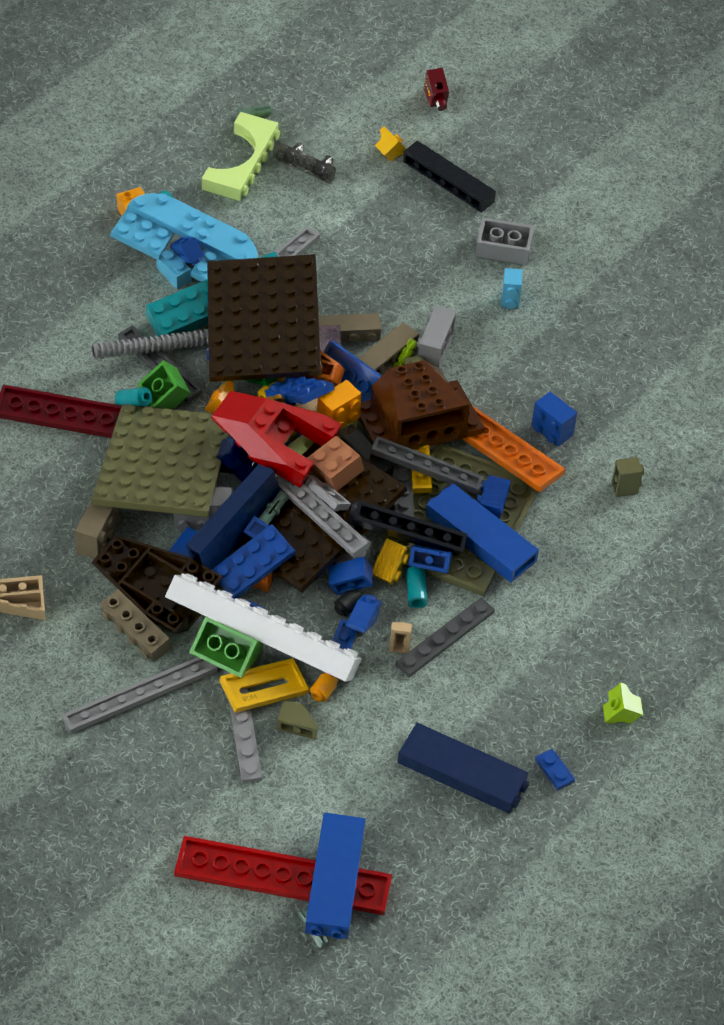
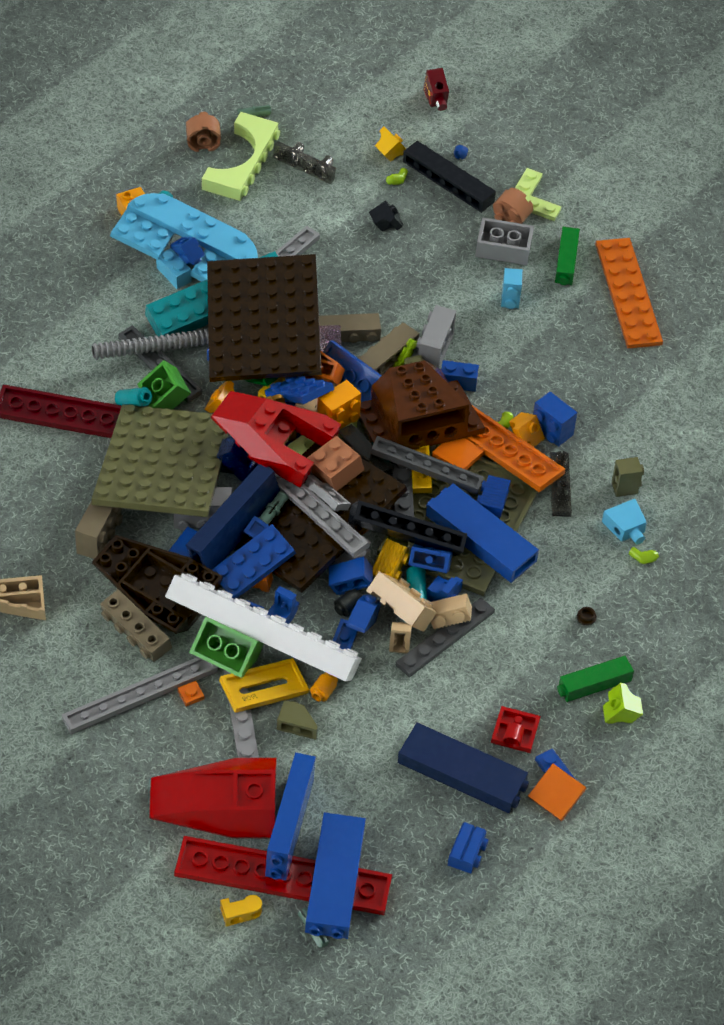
none -> red wedge [149,758,277,838]
none -> orange plate [178,681,205,706]
none -> nougat brick [186,112,221,152]
none -> yellow leg [220,895,262,927]
none -> blue brick [265,752,316,881]
none -> blue brick [268,586,299,624]
none -> tan wedge [366,571,437,632]
none -> black brick [369,200,404,231]
none -> lime arm [386,168,408,185]
none -> blue brick [427,576,463,602]
none -> tan brick [431,593,472,630]
none -> orange tile [432,438,484,470]
none -> blue brick [441,360,479,392]
none -> blue brick [448,822,489,874]
none -> blue hinge [454,145,468,160]
none -> red plate [491,706,541,753]
none -> nougat brick [493,188,533,224]
none -> lime arm [498,411,513,429]
none -> light orange brick [509,412,545,447]
none -> yellowish green plate [515,168,561,221]
none -> orange tile [528,764,587,821]
none -> clear smoke plate [549,451,572,517]
none -> green brick [555,226,580,285]
none -> green brick [557,656,634,702]
none -> dark brown plate [577,607,597,626]
none -> orange plate [595,238,663,349]
none -> medium azure torso [602,499,647,545]
none -> lime arm [629,547,659,564]

